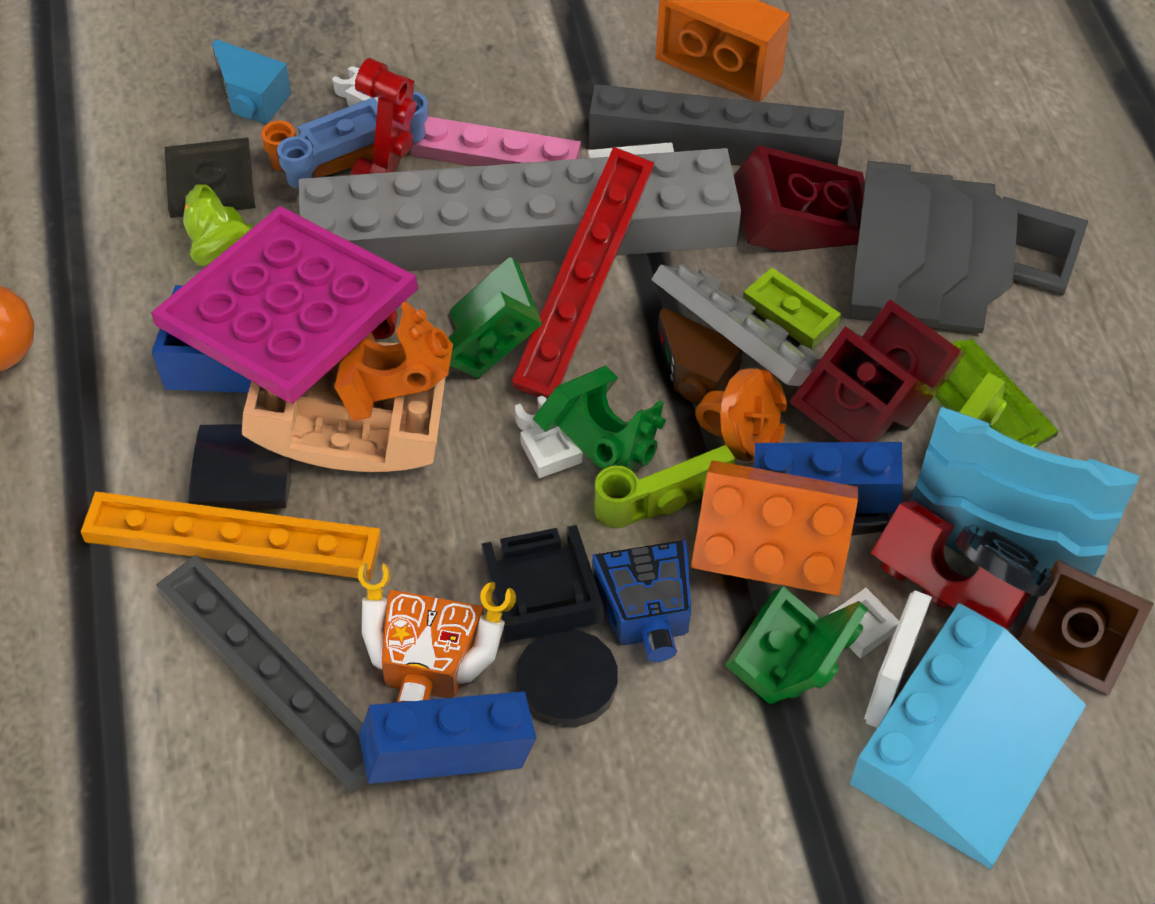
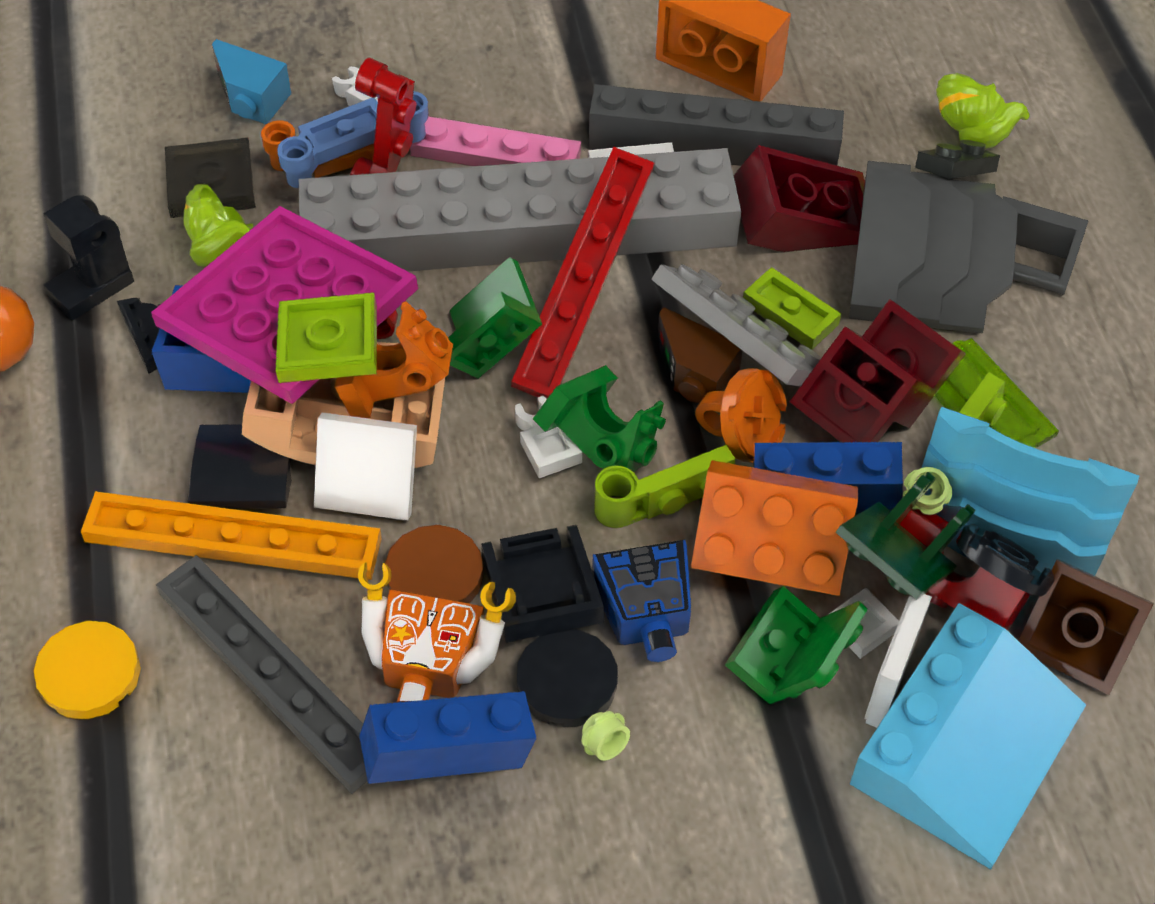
none -> yellow tile [33,621,141,719]
none -> black piece [43,195,134,321]
none -> black tile [117,298,161,374]
none -> lime tile [276,293,377,383]
none -> white tile [314,412,417,521]
none -> dark orange tile [385,525,484,603]
none -> yellowish green plate [581,711,630,761]
none -> dark green plate [835,472,976,600]
none -> yellowish green plate [903,467,952,515]
none -> pearl dark grey plate [915,140,1000,179]
none -> lime hair [936,73,1030,149]

